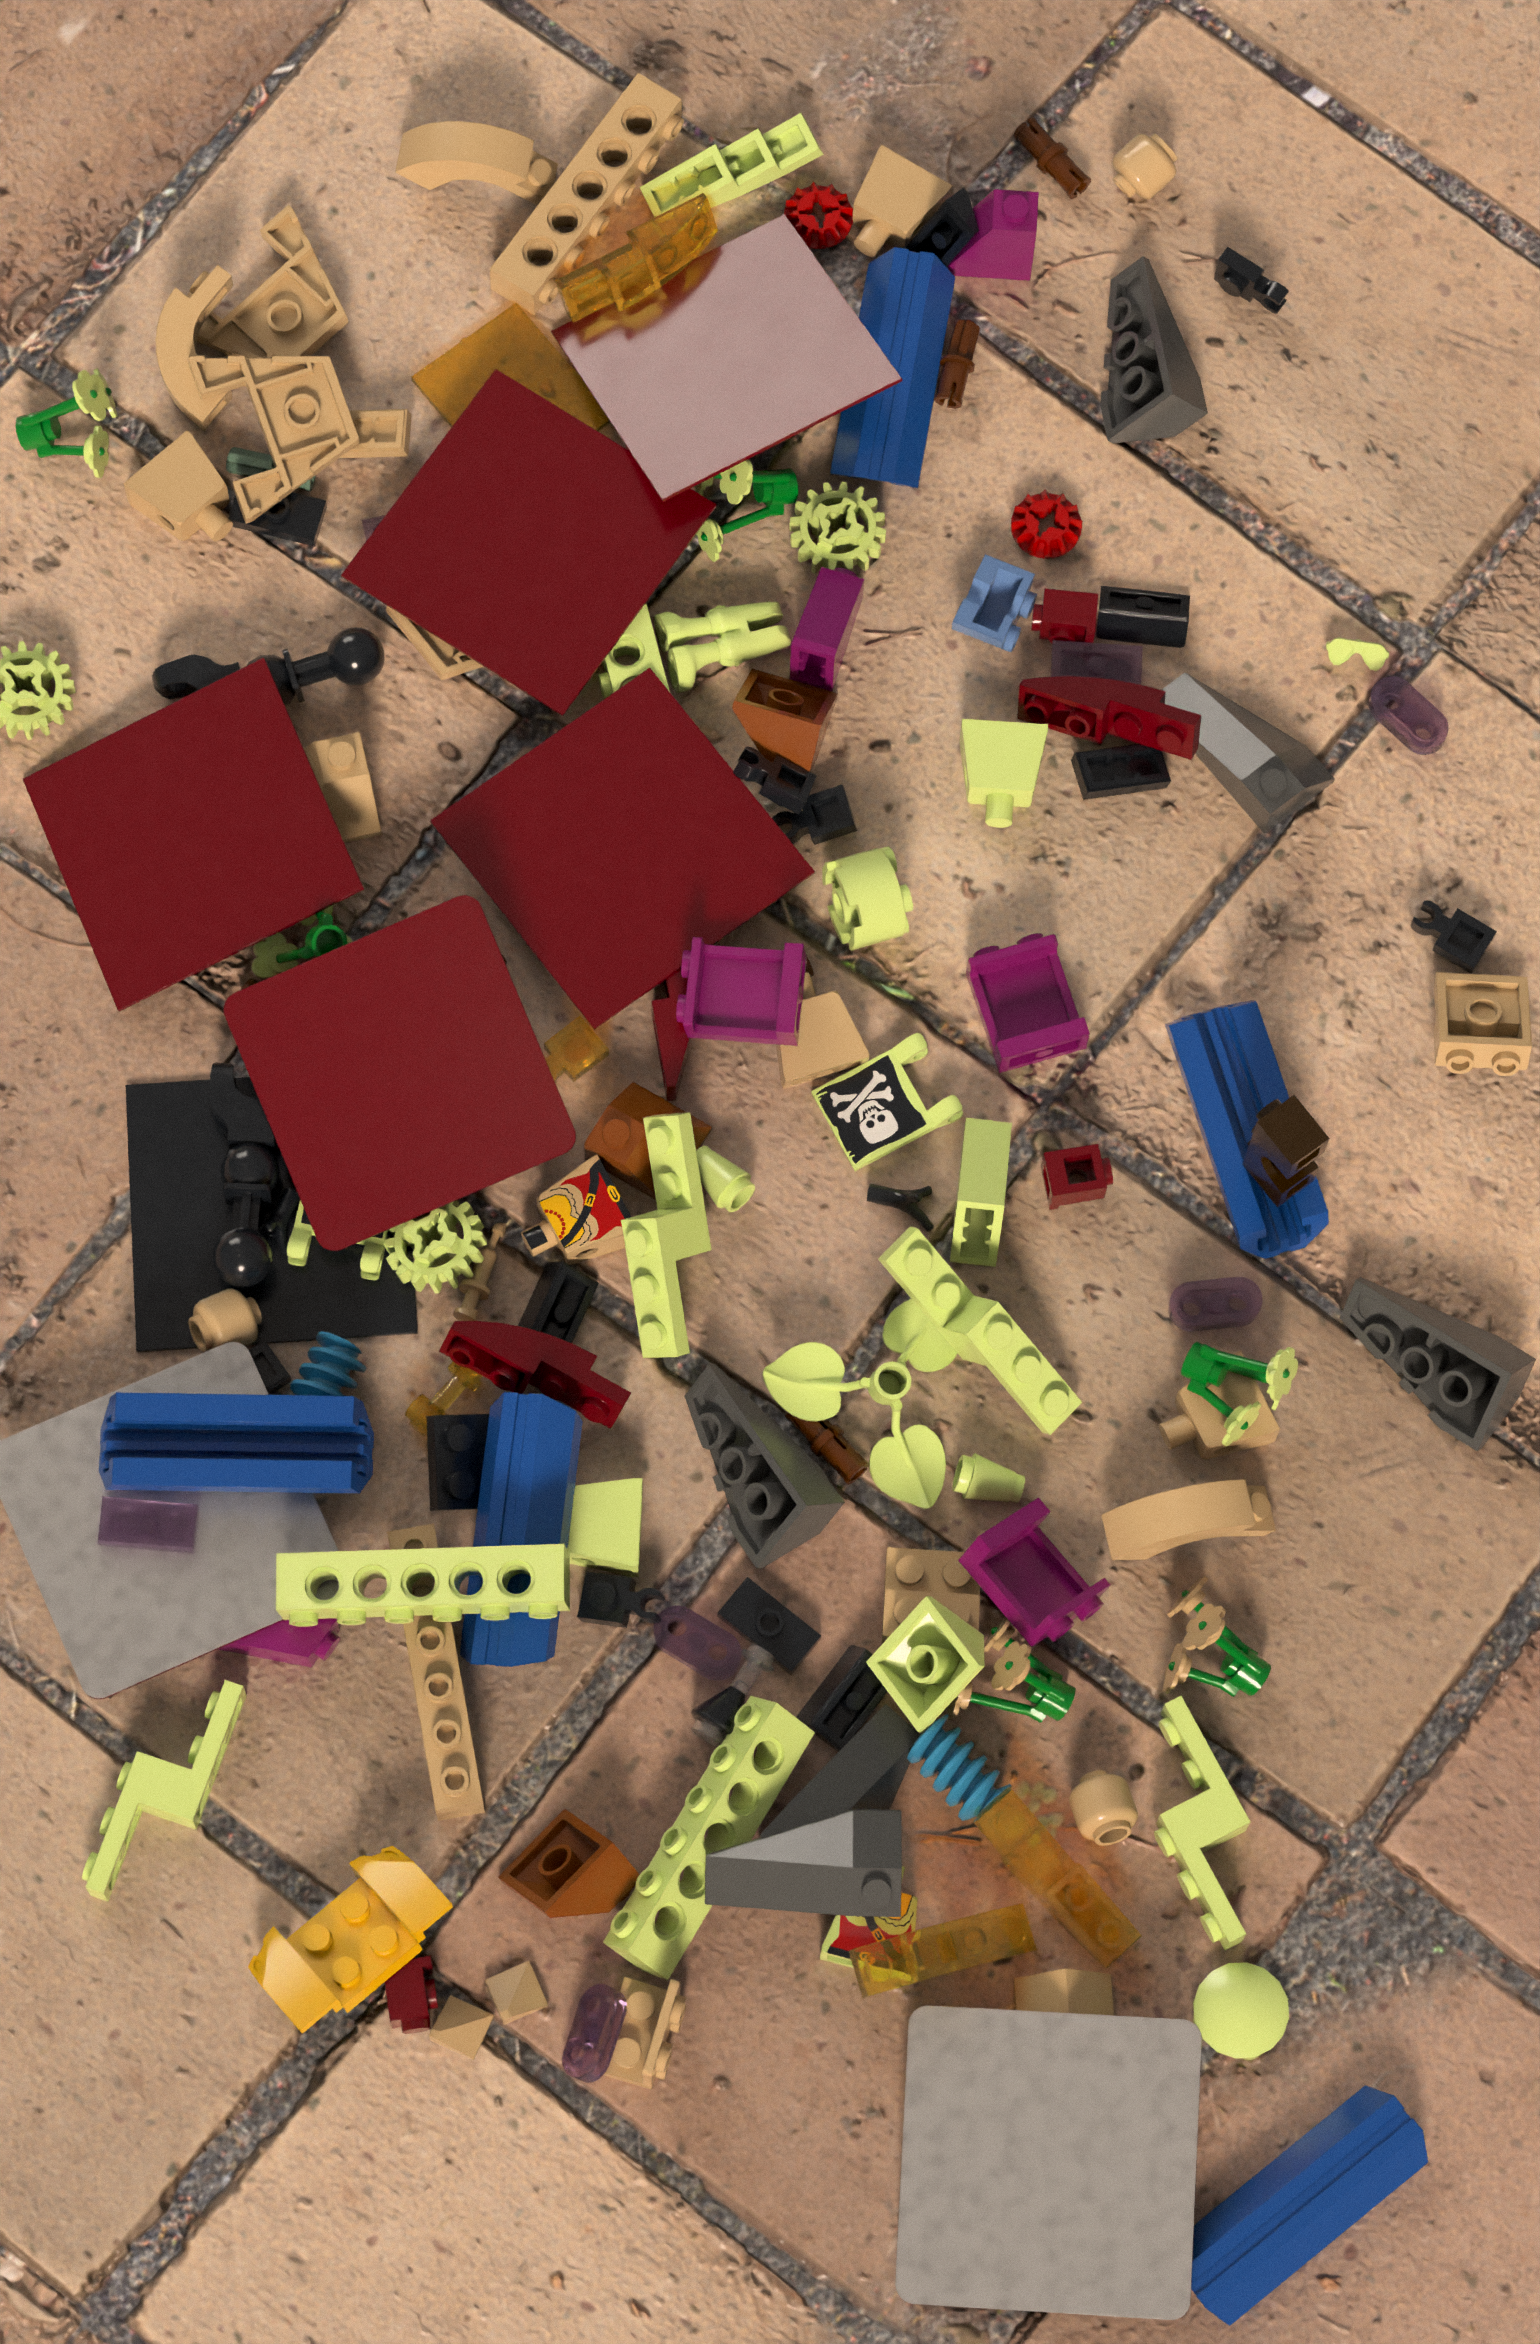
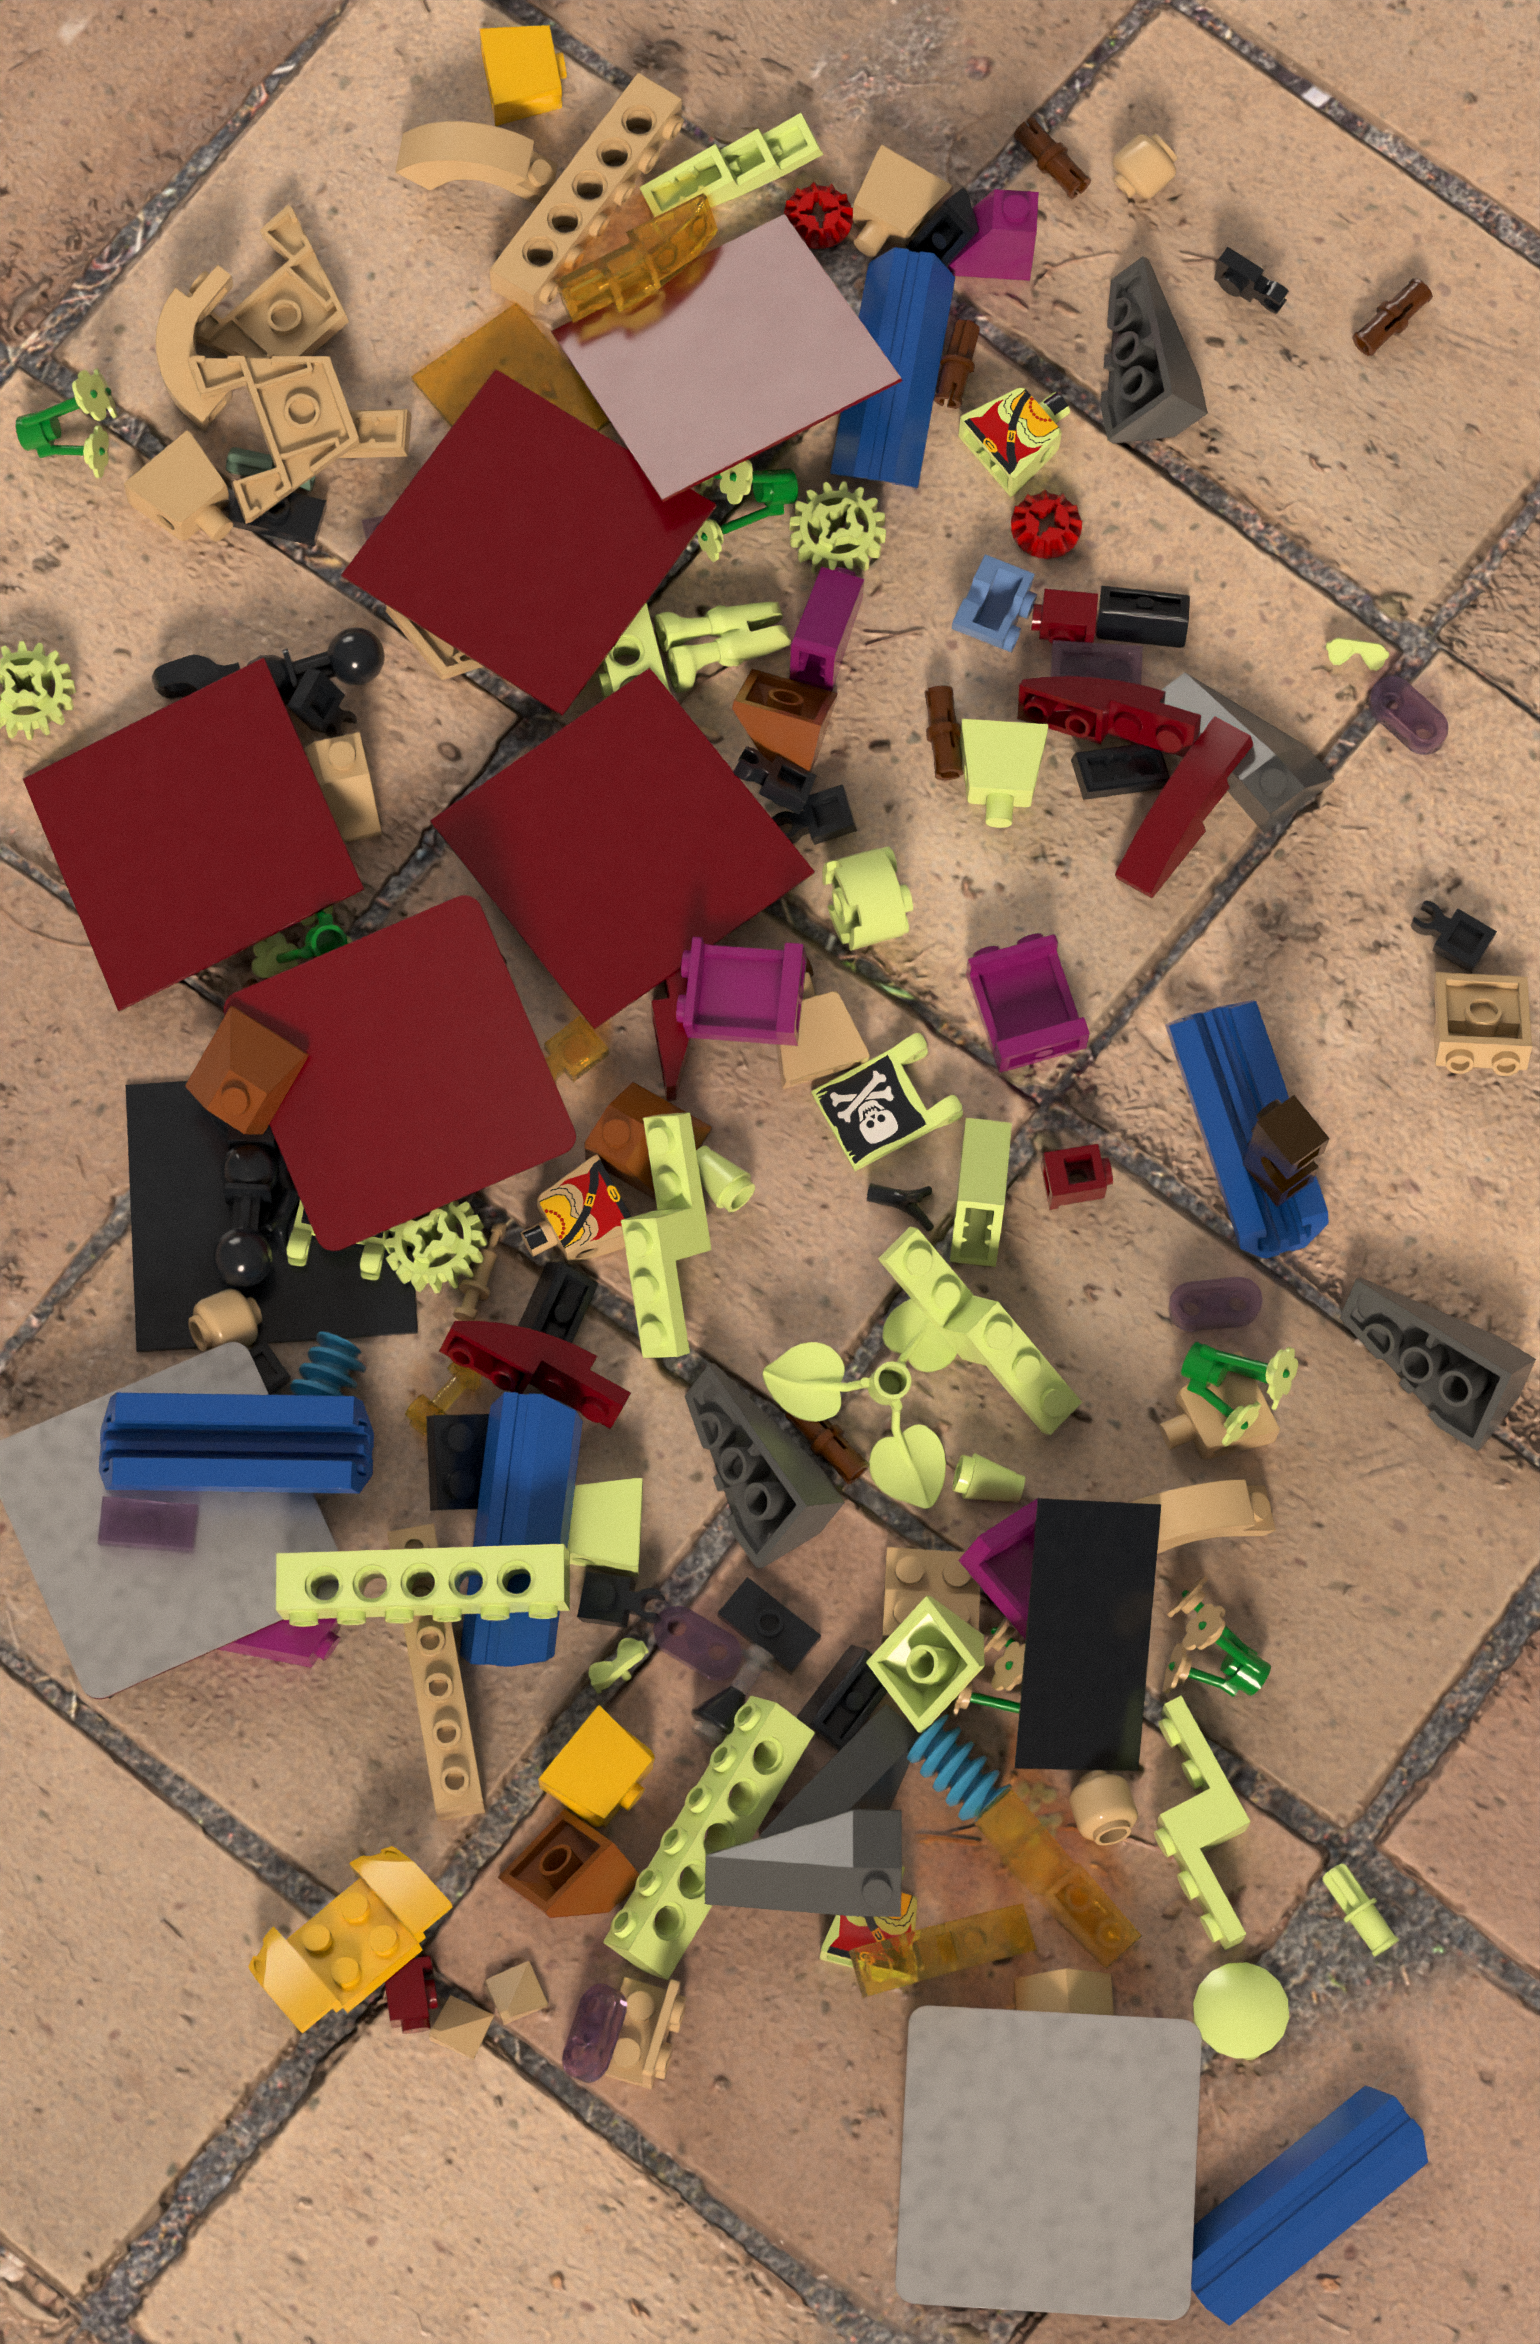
yellowish green bracket [82,1680,247,1902] -> none
none -> dark orange slope [185,1006,309,1135]
none -> black plate [287,668,357,738]
none -> yellow torso [479,25,567,126]
none -> yellow torso [538,1705,655,1828]
none -> yellowish green piece [588,1638,649,1694]
none -> reddish brown pin [924,685,964,780]
none -> torso [958,388,1070,497]
none -> black piece [1015,1498,1161,1771]
none -> dark red slope [1115,716,1254,898]
none -> yellowish green axle [1322,1863,1399,1957]
none -> reddish brown pin [1352,278,1433,356]

